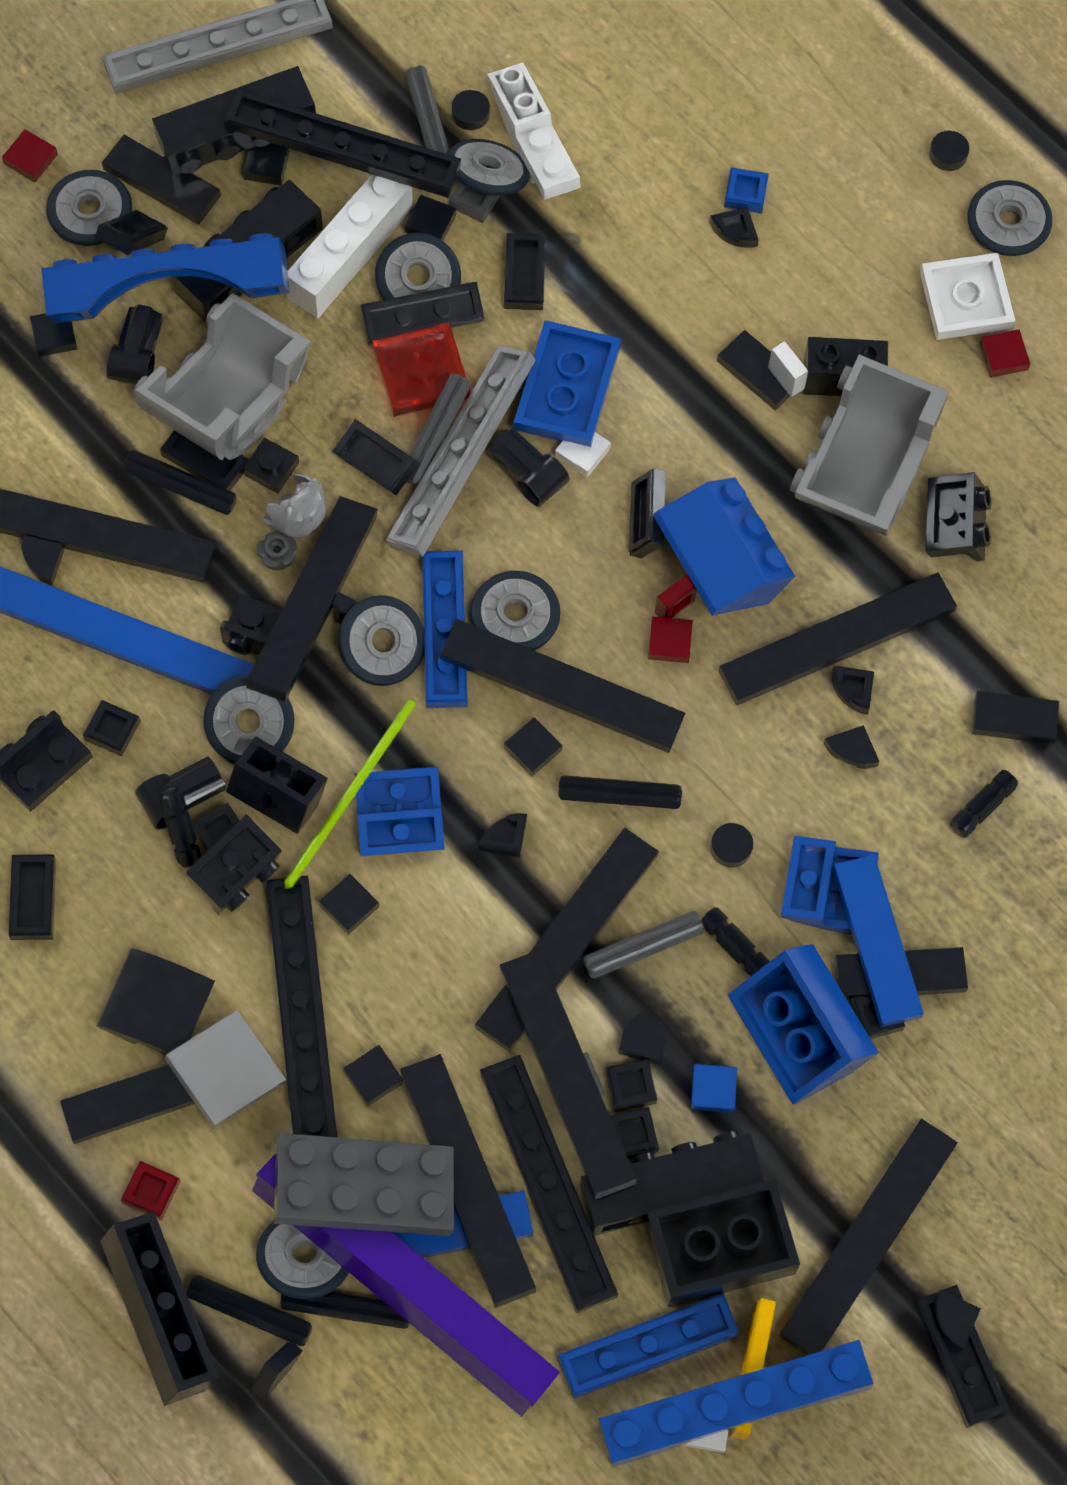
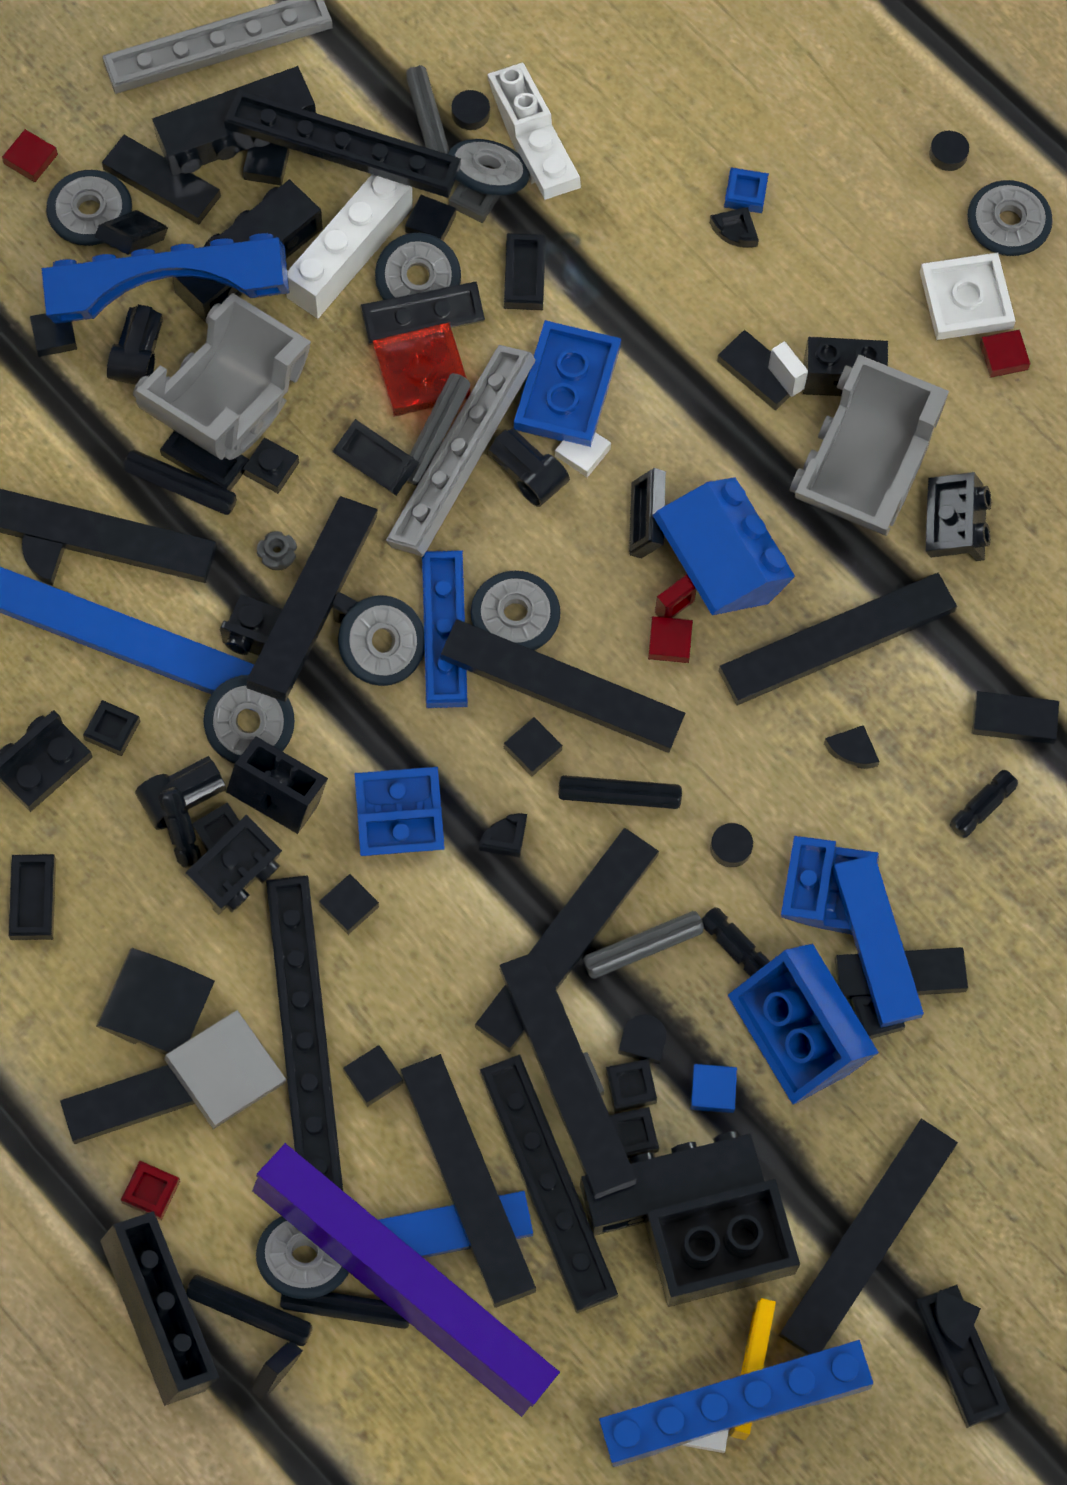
light grey hair [262,474,326,539] -> none
dark grey plate [274,1133,454,1236] -> none
lime axle [284,699,416,889] -> none
blue tile [558,1293,740,1399] -> none
black tile [832,666,874,715] -> none

